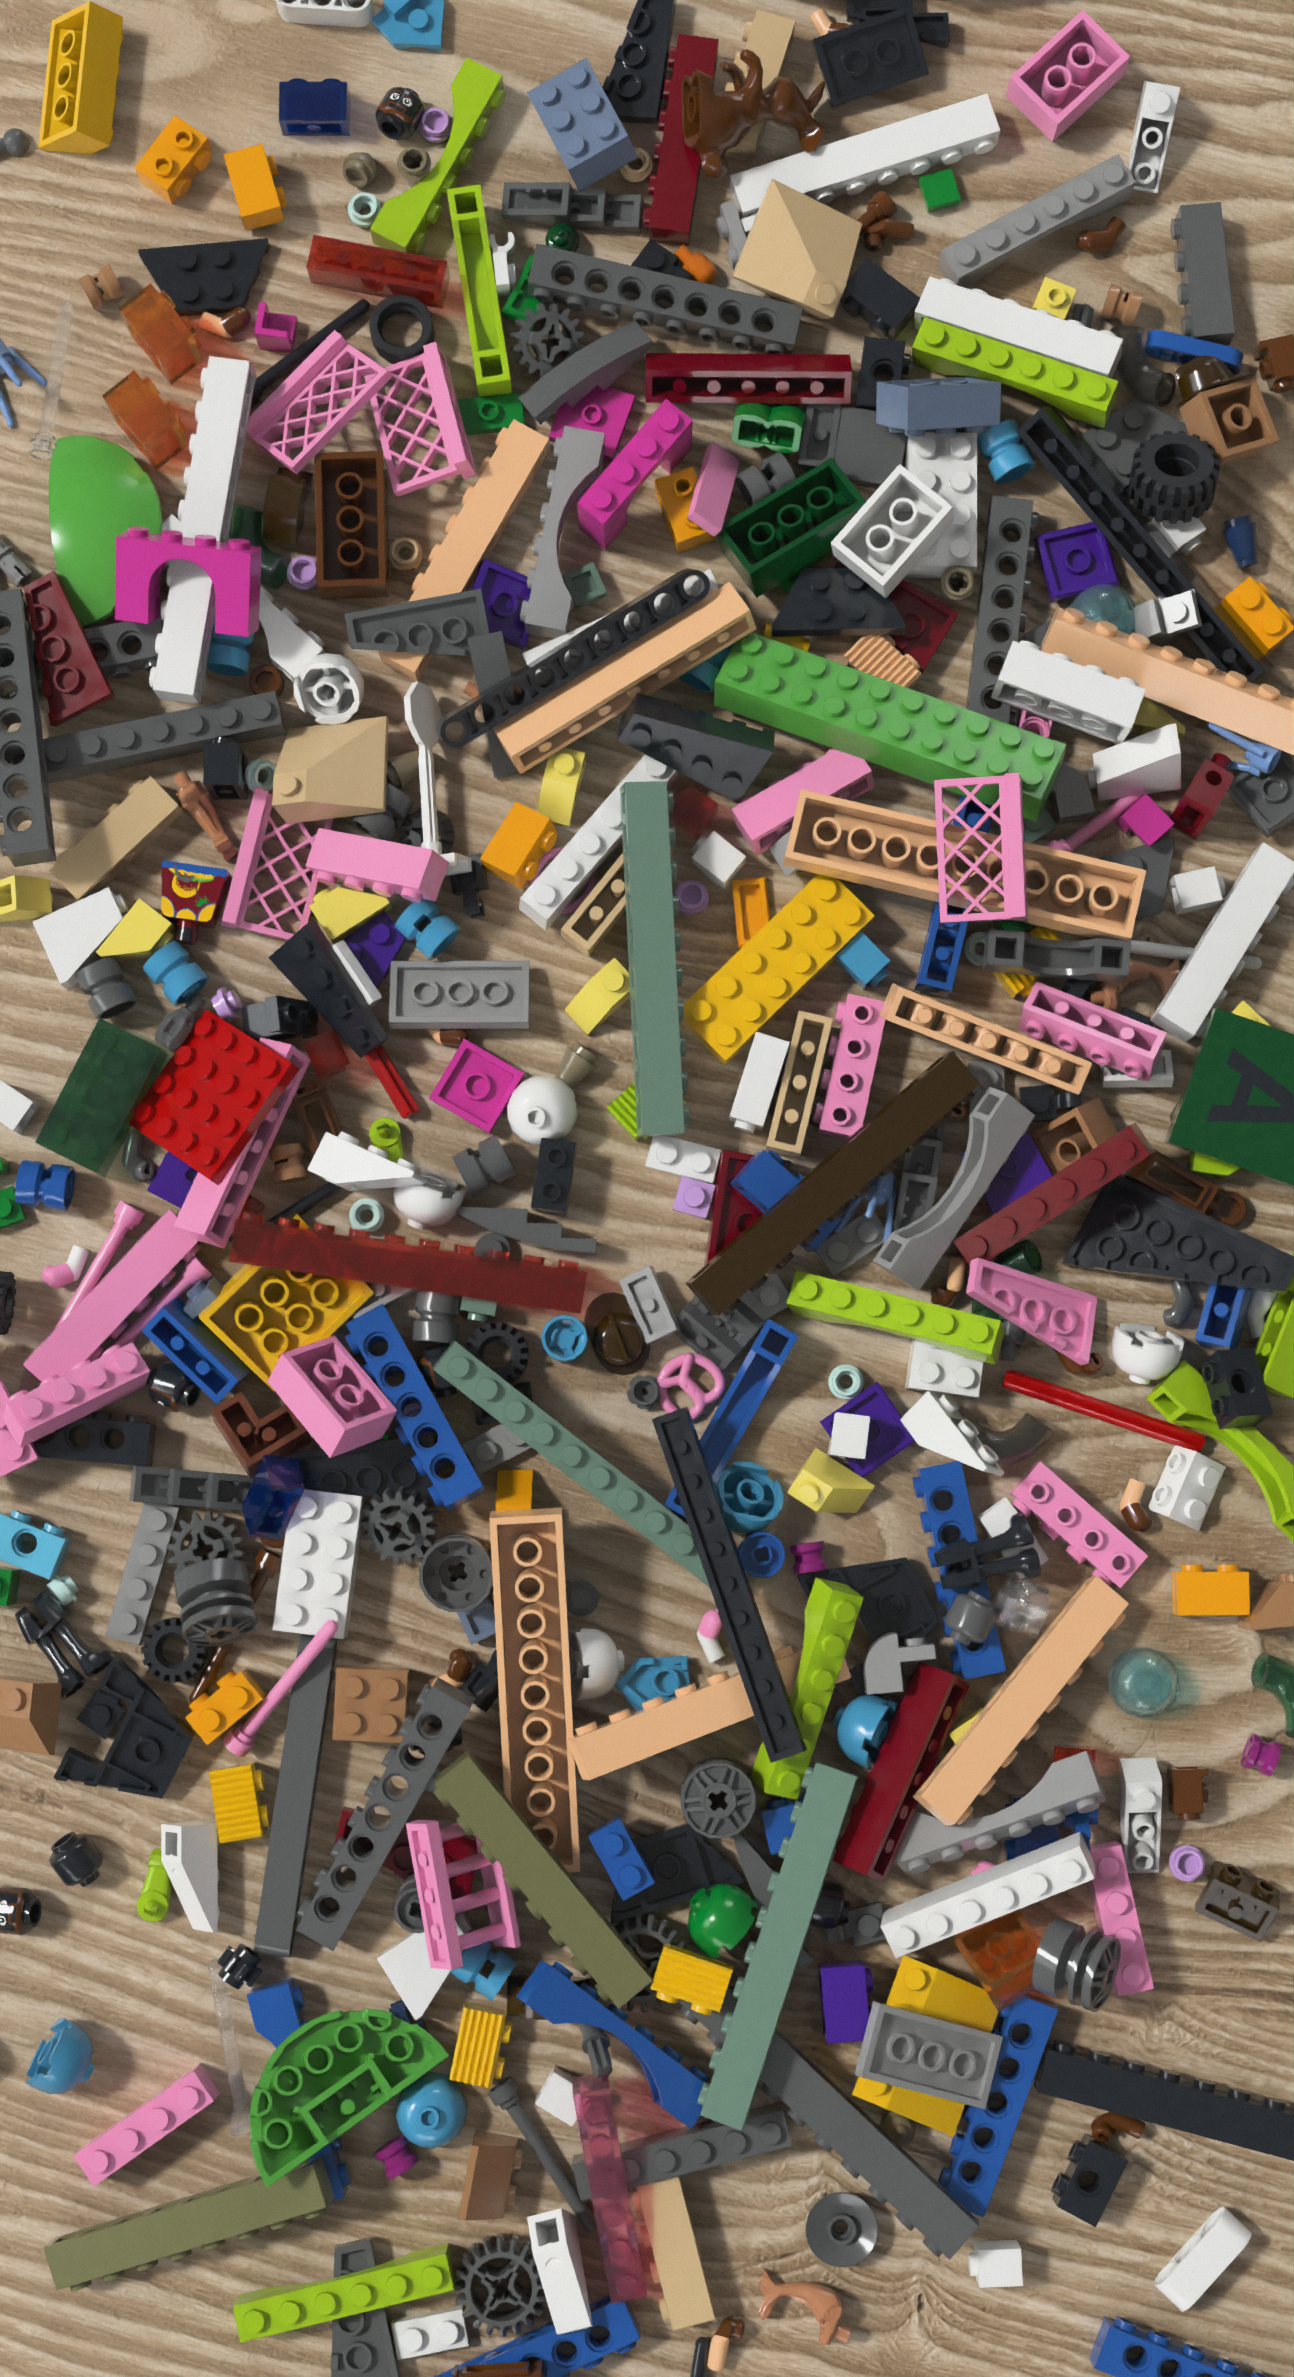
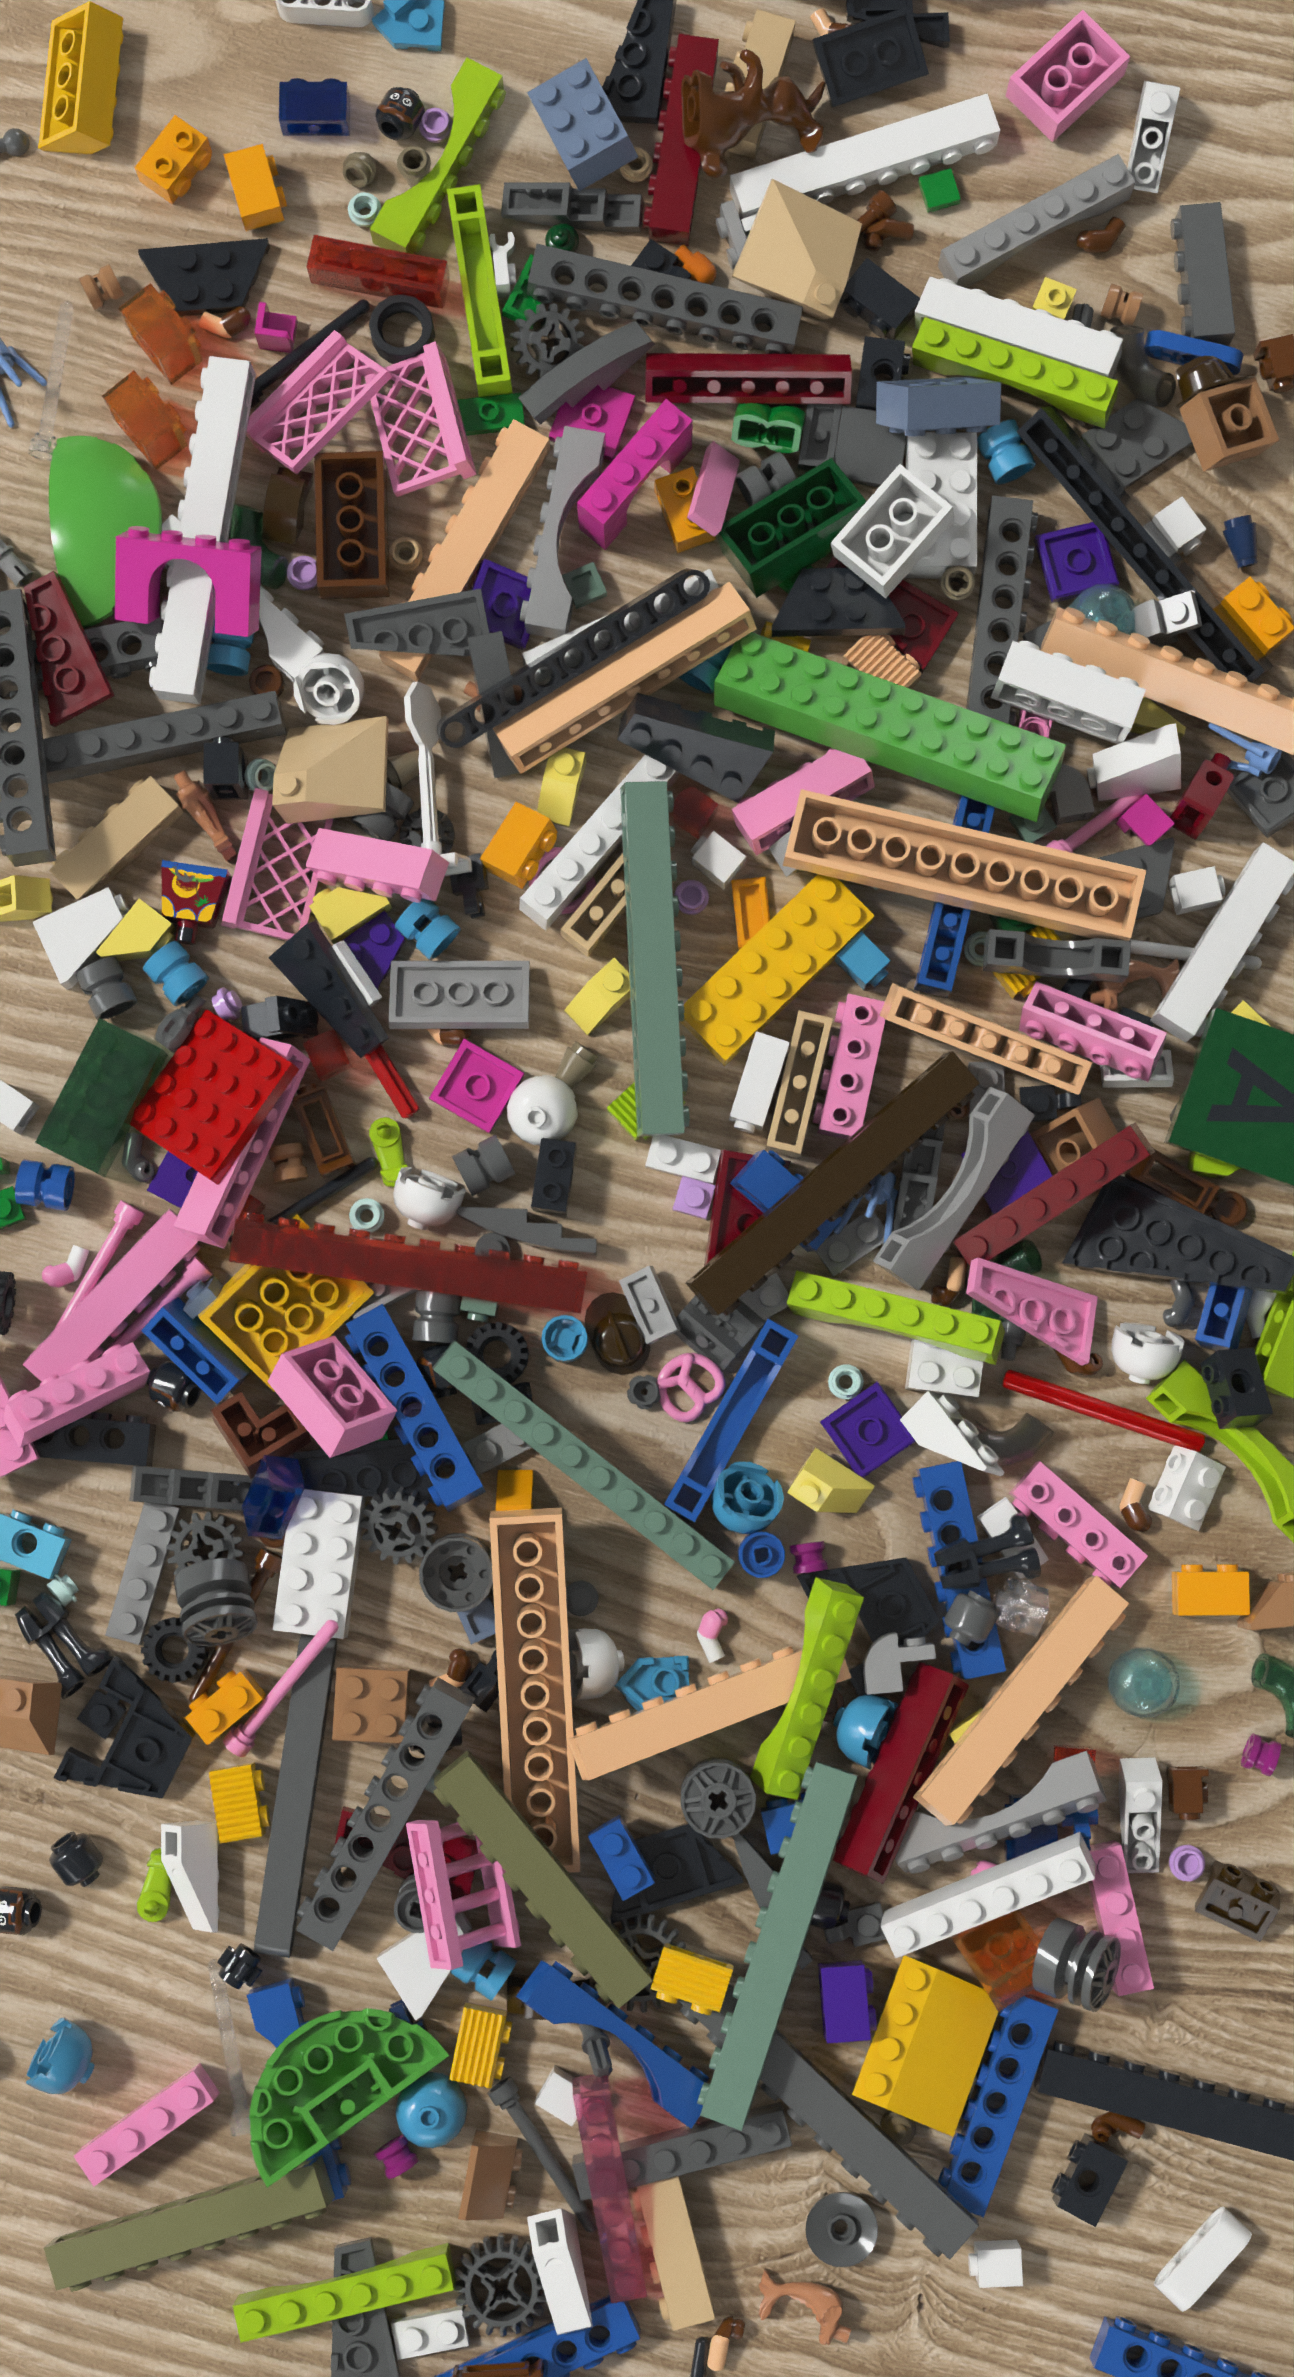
white slope [307,1132,426,1191] -> none
black plate [652,1407,807,1763] -> none
green cylinder [688,1884,758,1958] -> none
white panel [828,1412,870,1459] -> none
light grey plate [855,2001,1003,2109] -> none
bright pink fence [934,773,1028,924] -> none
black tyre [1128,431,1220,524] -> none

